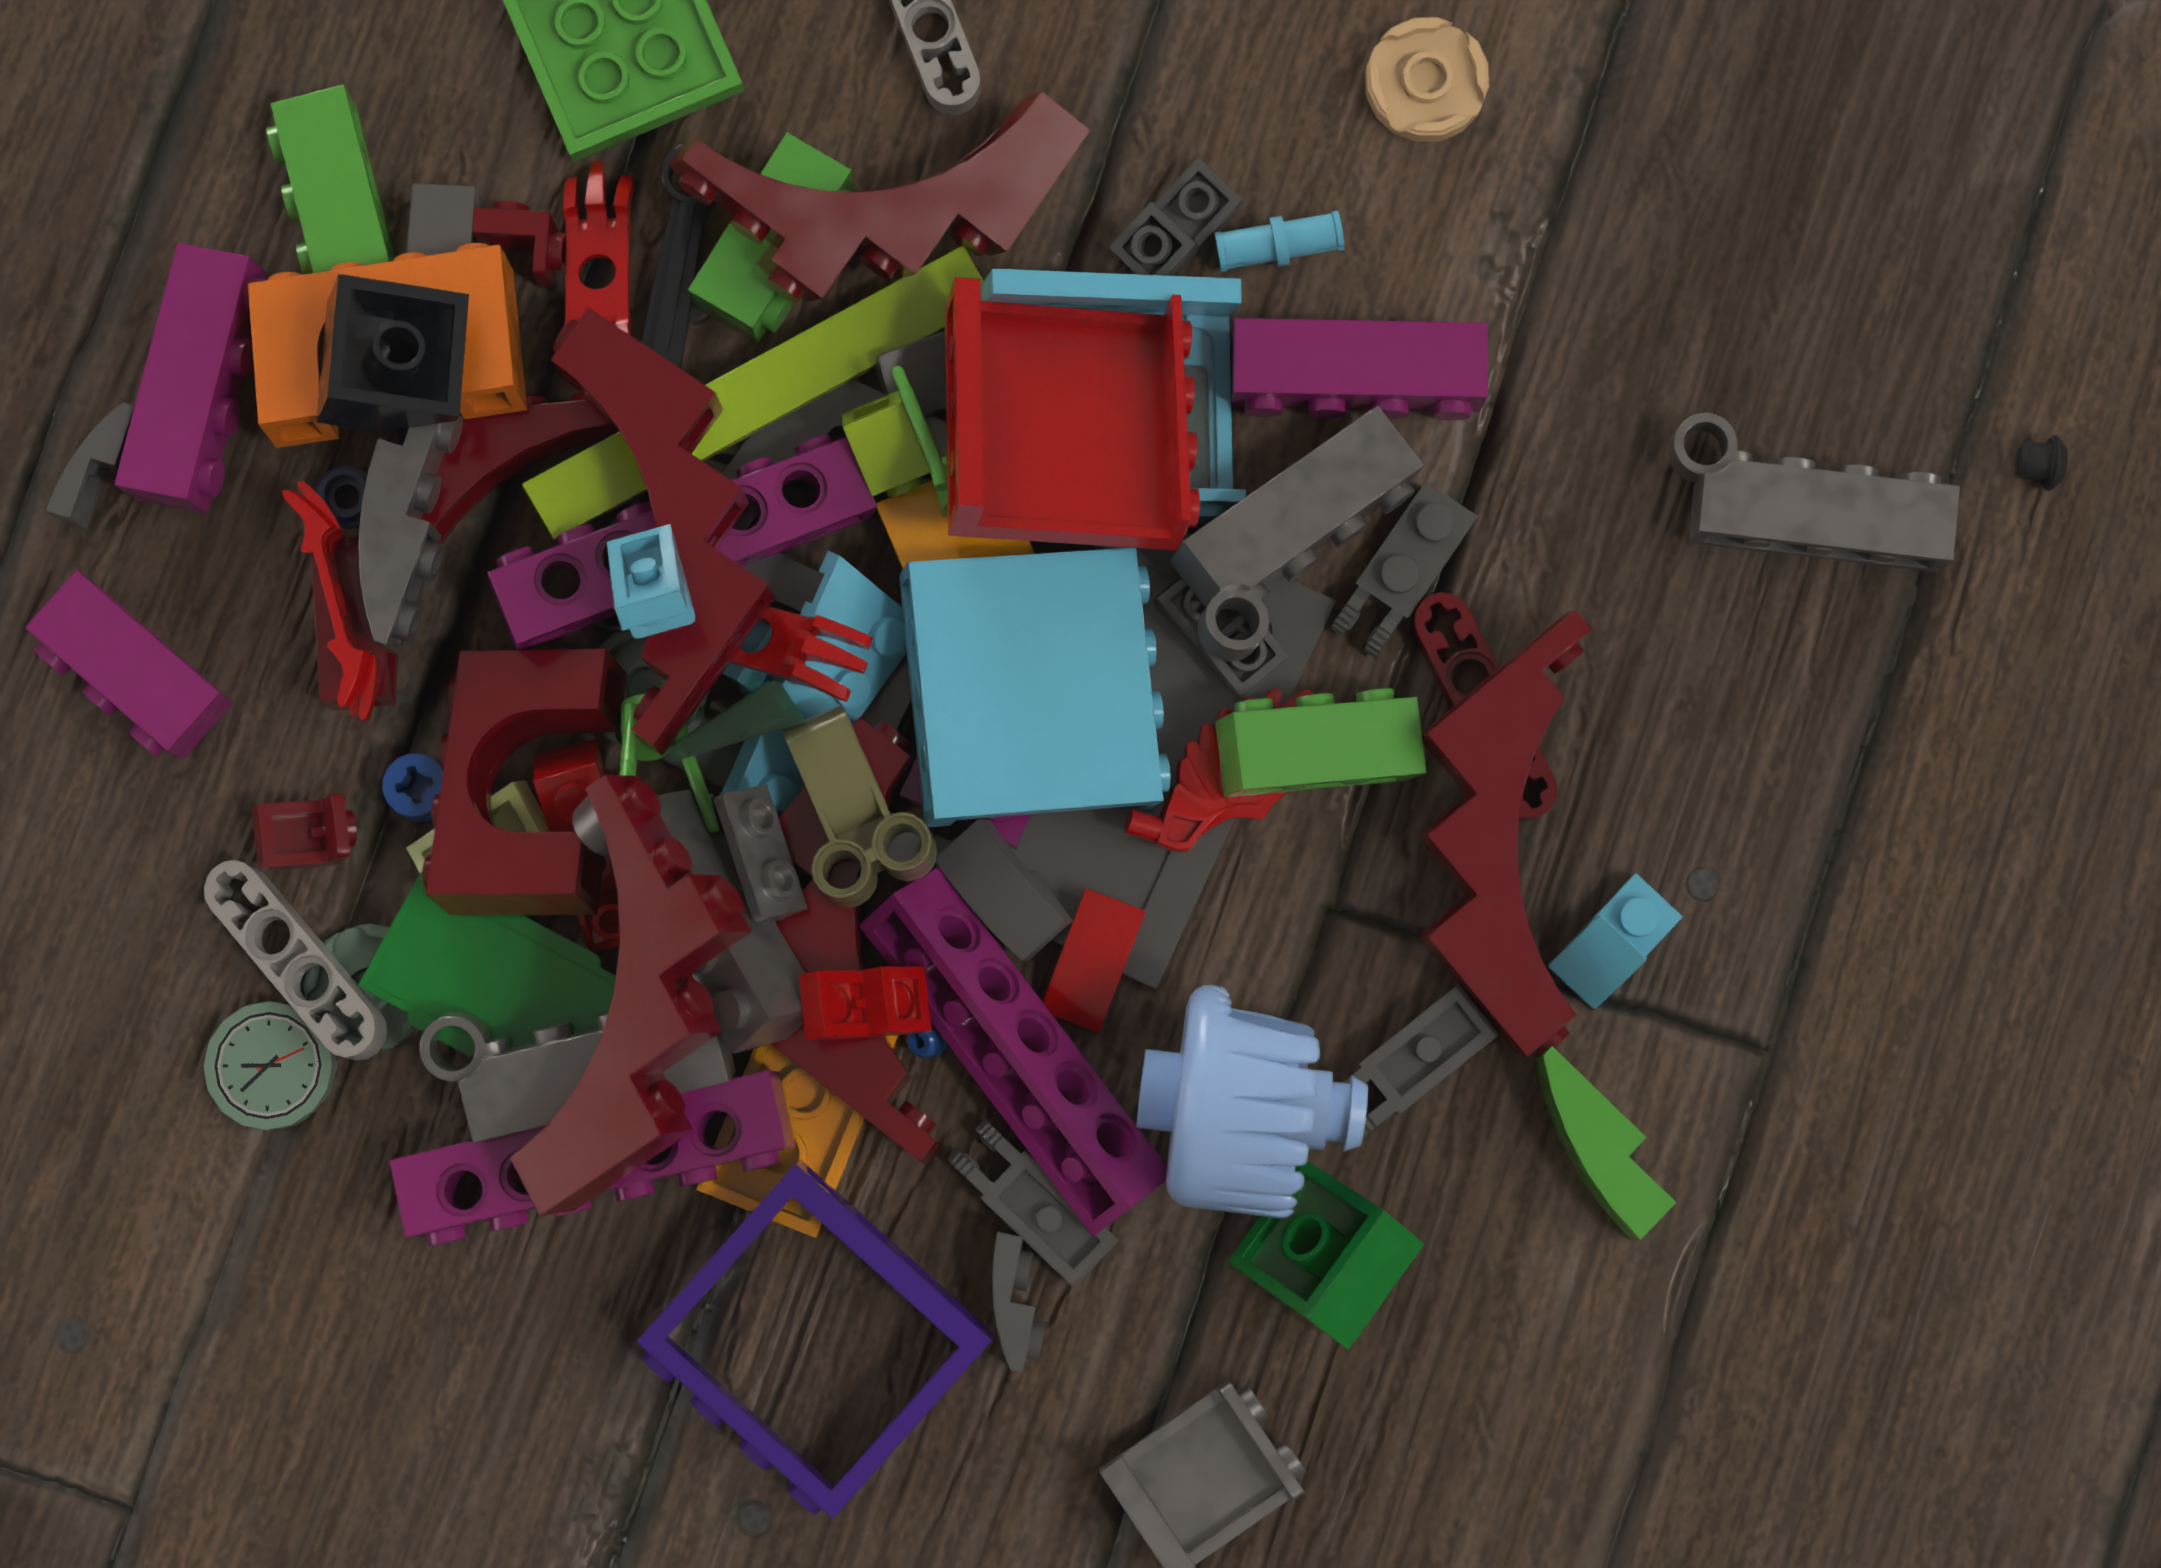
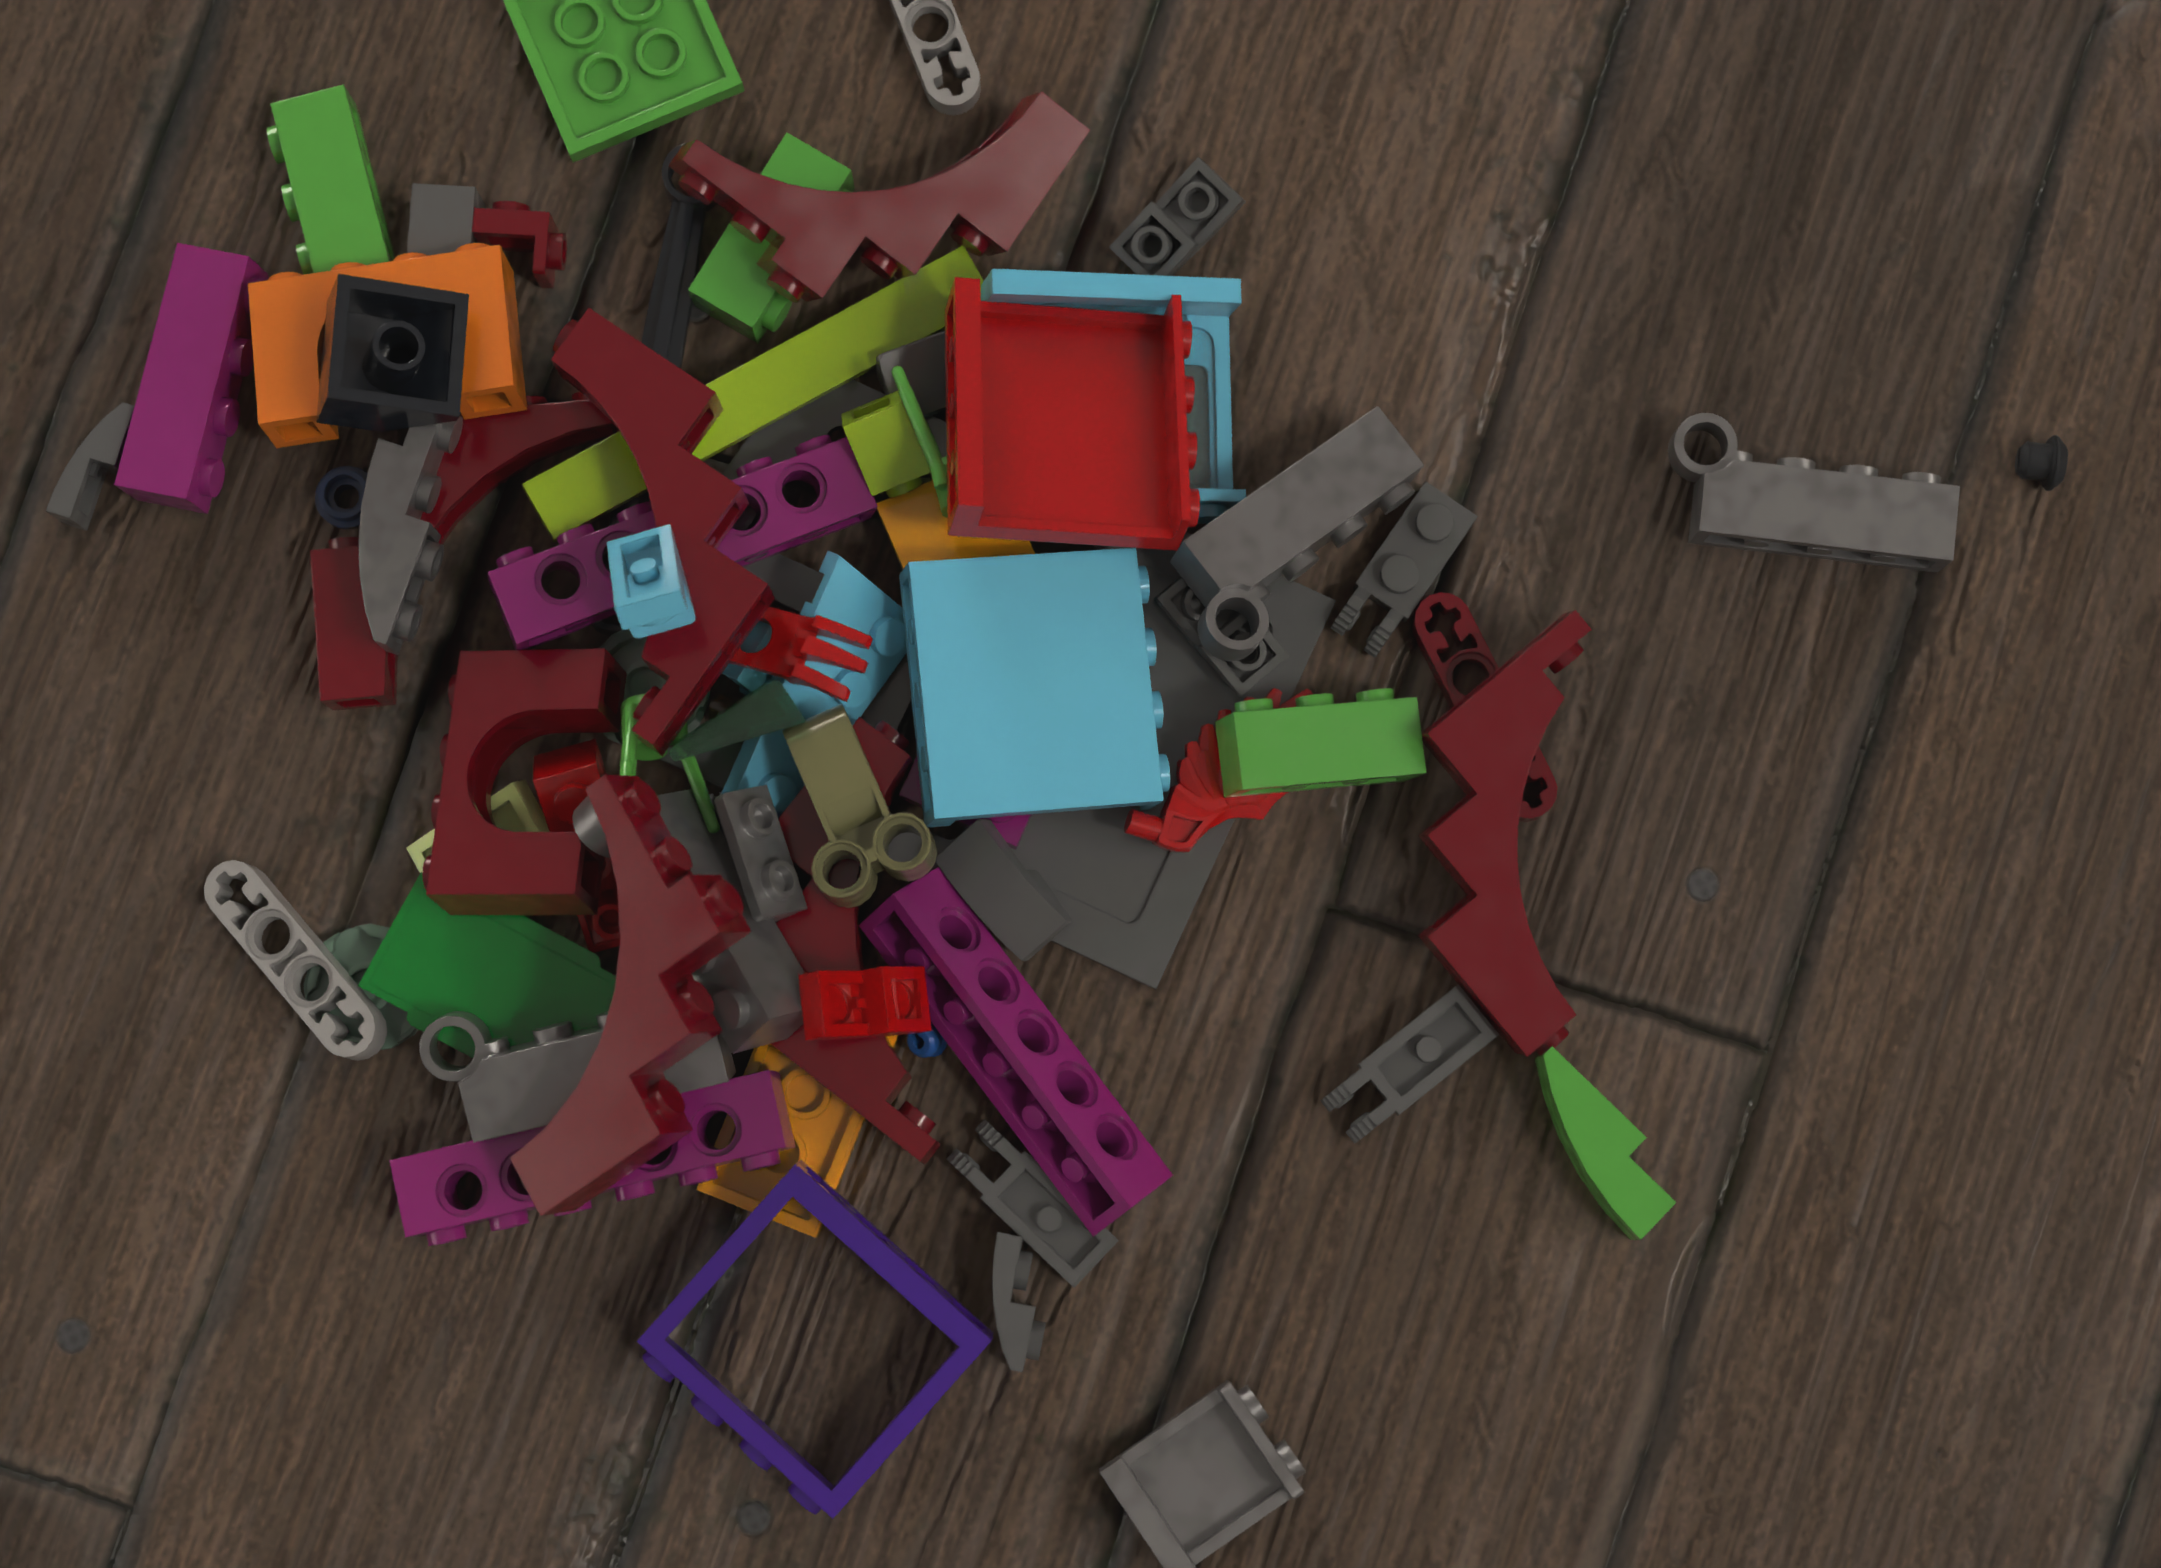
magenta brick [25,570,234,759] -> none
sand green tile [204,1001,337,1131] -> none
dark red bracket [252,793,357,871] -> none
red piece [281,481,379,722] -> none
blue wheel [383,754,443,822] -> none
red piece [563,161,634,385] -> none
red slope [1043,888,1146,1034] -> none
light blue piece [1136,985,1368,1218] -> none
medium azure pin [1215,210,1345,272] -> none
green slope [1227,1160,1424,1350] -> none
magenta brick [1231,318,1488,421] -> none
tan tile [1365,17,1489,142] -> none
medium azure slope [1546,873,1683,1011] -> none

